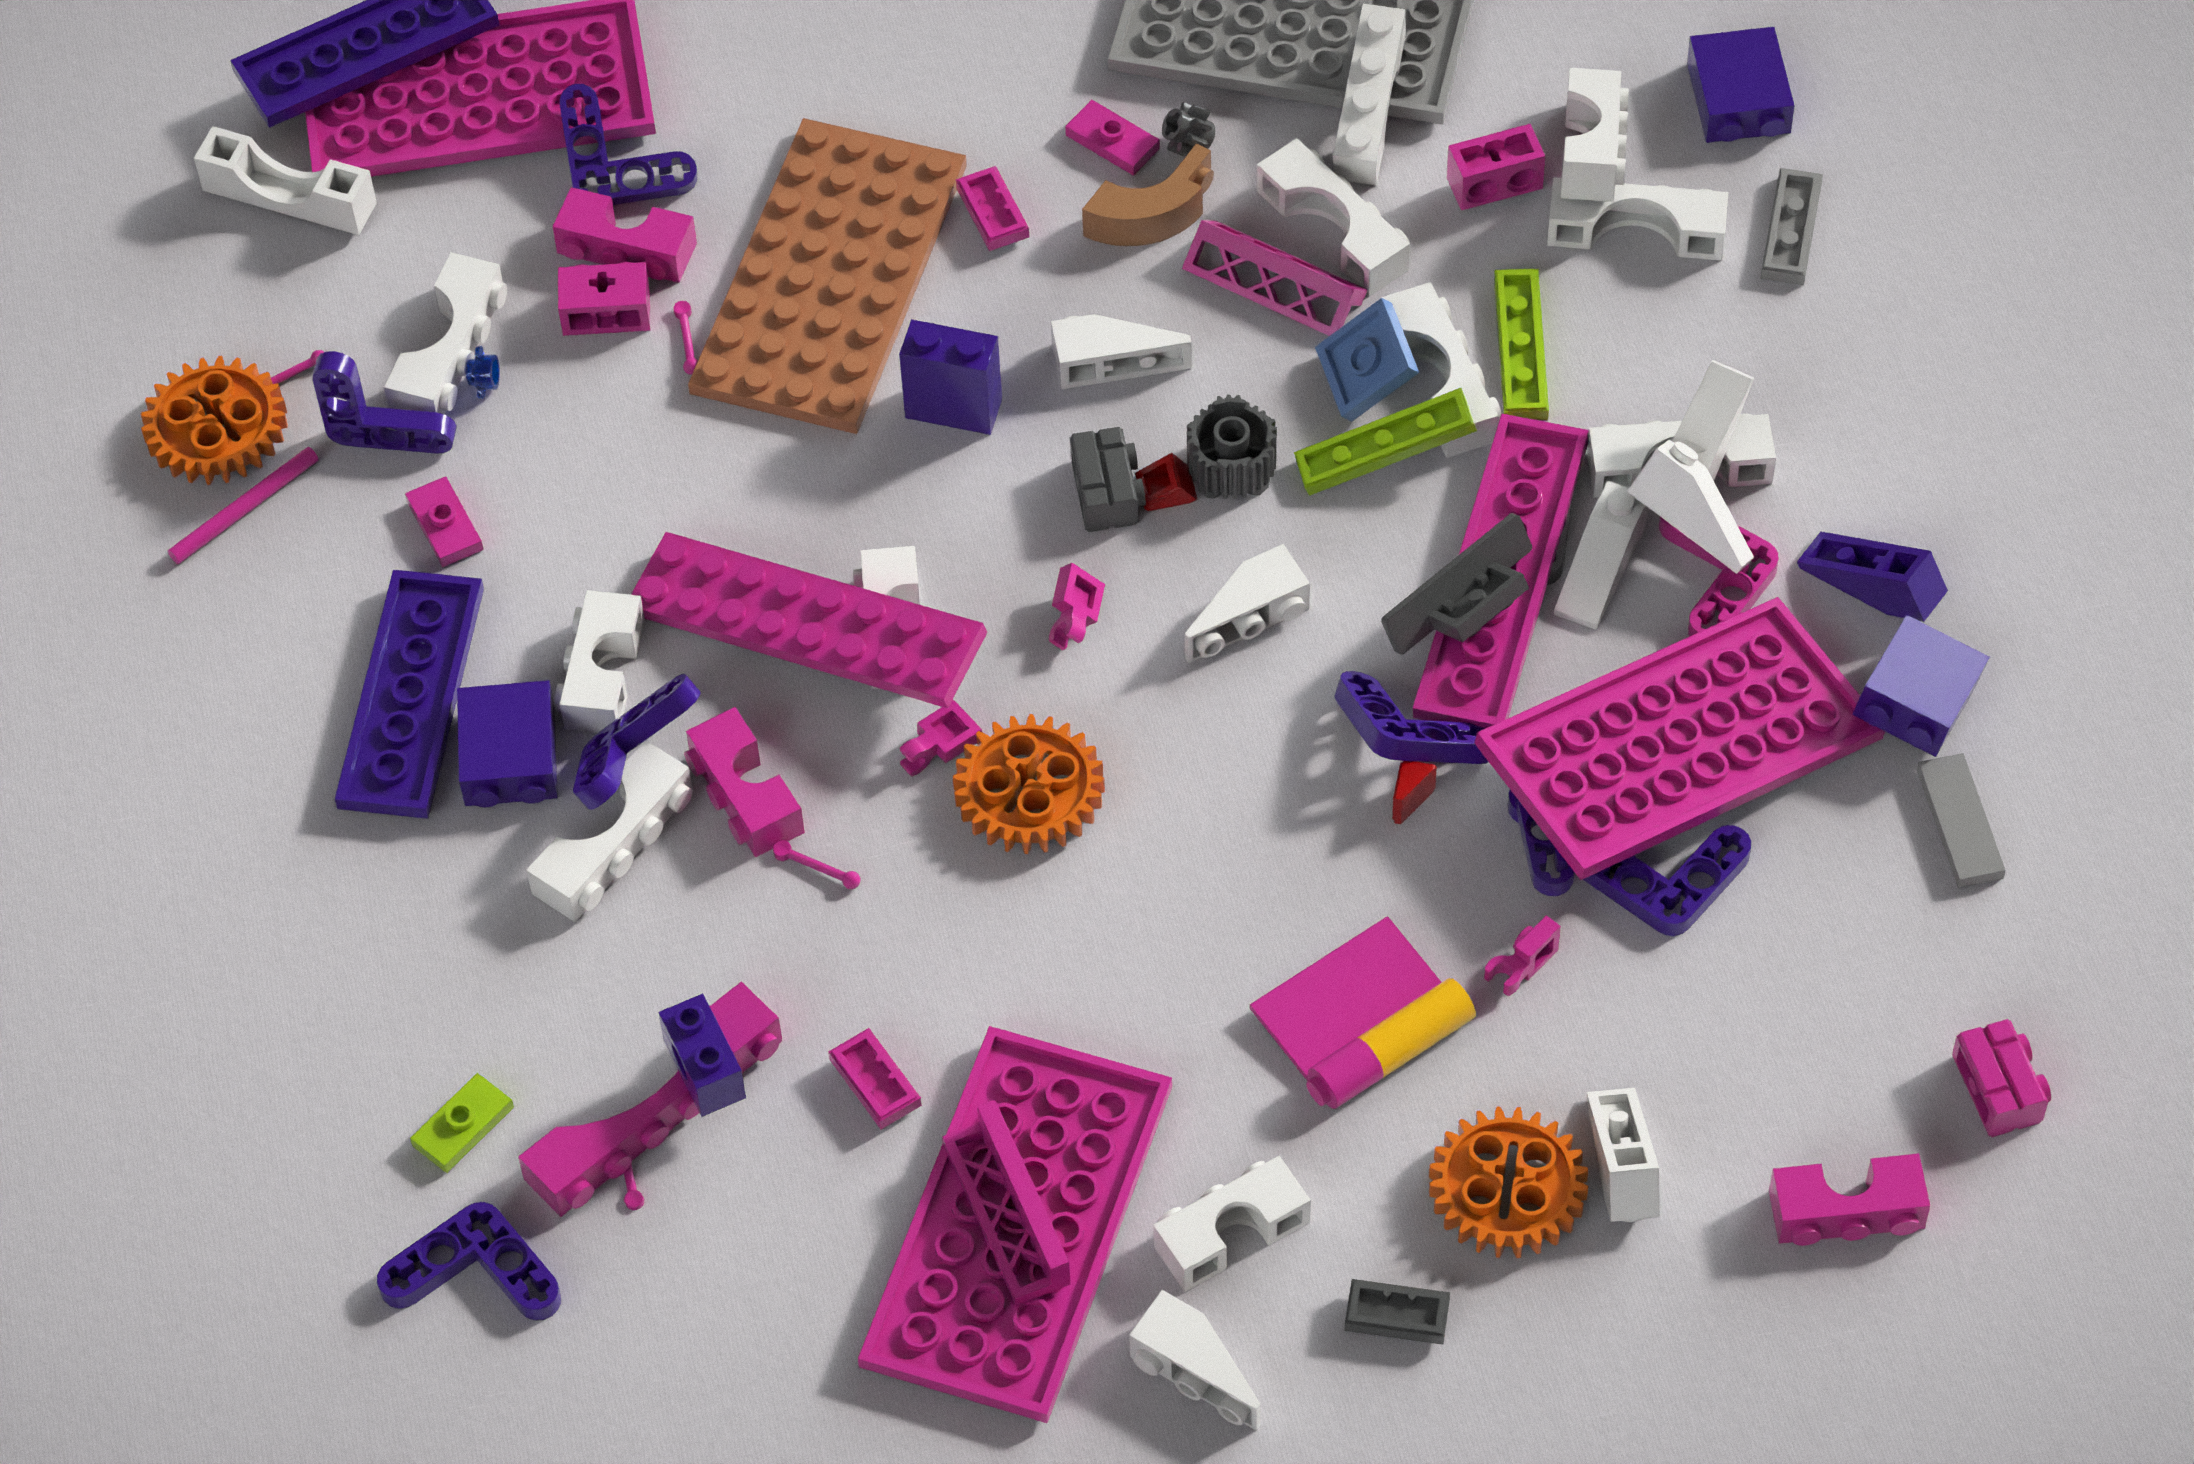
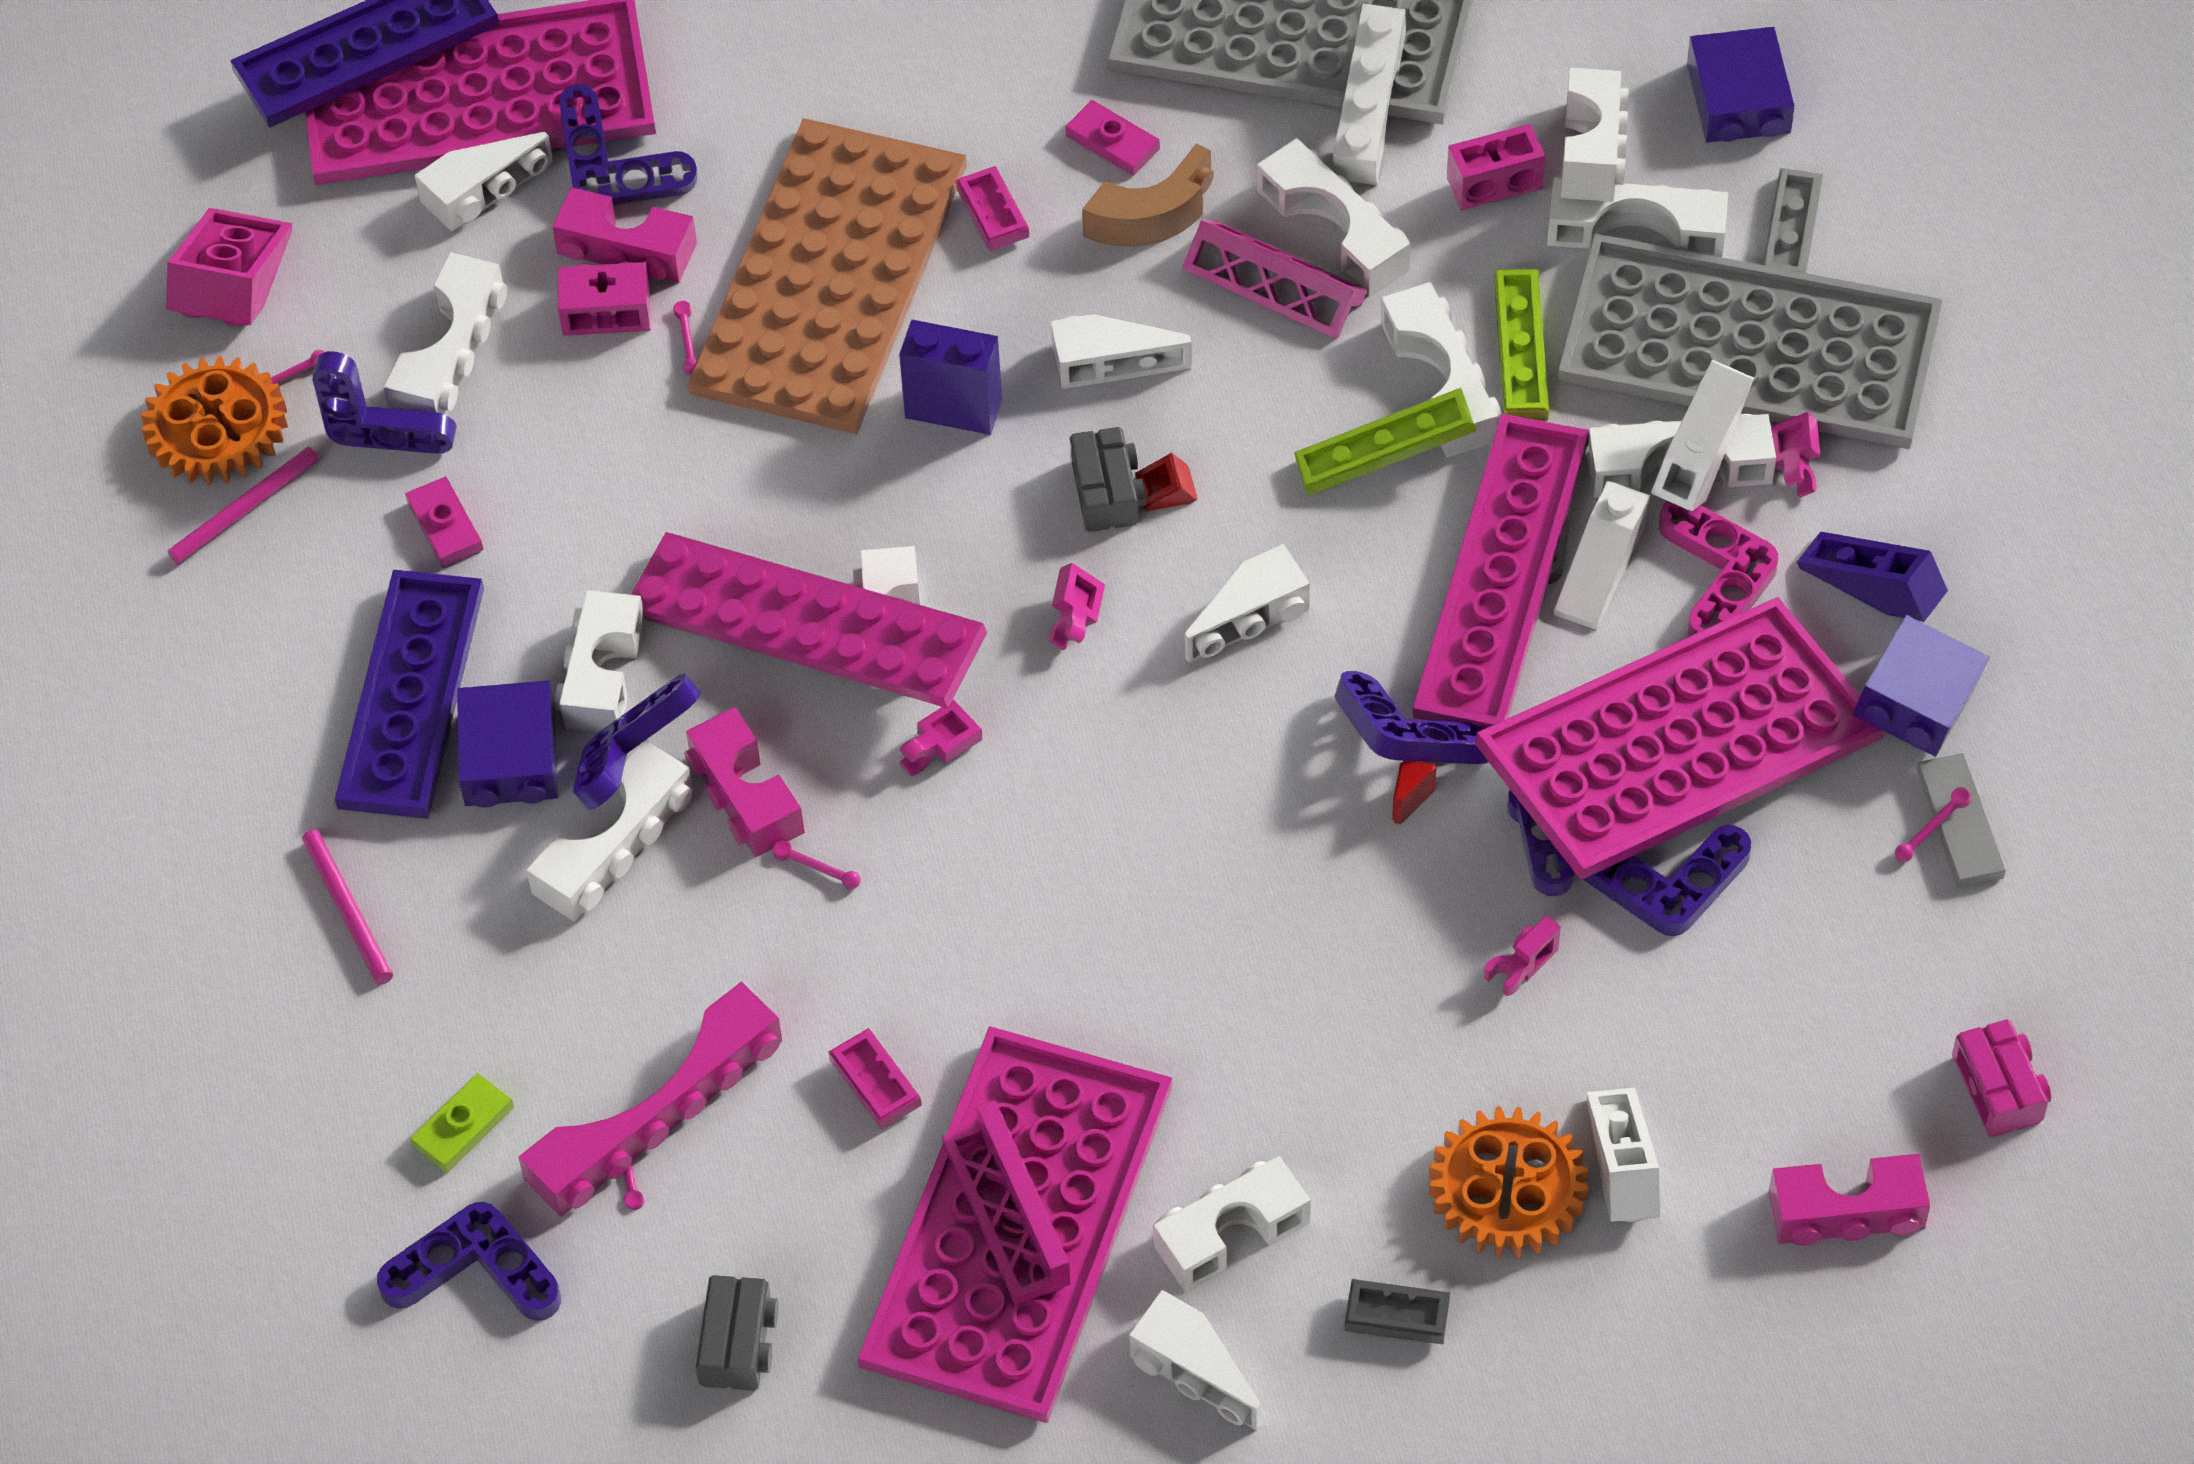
white arch [194,126,377,235] -> none
clear blue plate [466,346,500,399] -> none
dark purple brick [658,993,746,1117] -> none
orange gear [953,714,1105,854] -> none
dark grey gear [1162,102,1215,156] -> none
dark grey brick [1186,394,1277,499] -> none
dark pink door [1249,916,1476,1109] -> none
medium blue plate [1315,298,1419,422] -> none
dark grey bracket [1381,513,1532,655] -> none
white slope [1627,440,1754,574] -> none
none -> dark pink slope [166,208,292,326]
none -> dark pink bar [302,829,393,985]
none -> white slope [415,132,553,232]
none -> dark grey brick [696,1275,779,1391]
none -> light grey plate [1557,233,1942,449]
none -> dark pink plate [1771,412,1820,498]
none -> dark pink hinge [1895,787,1971,862]

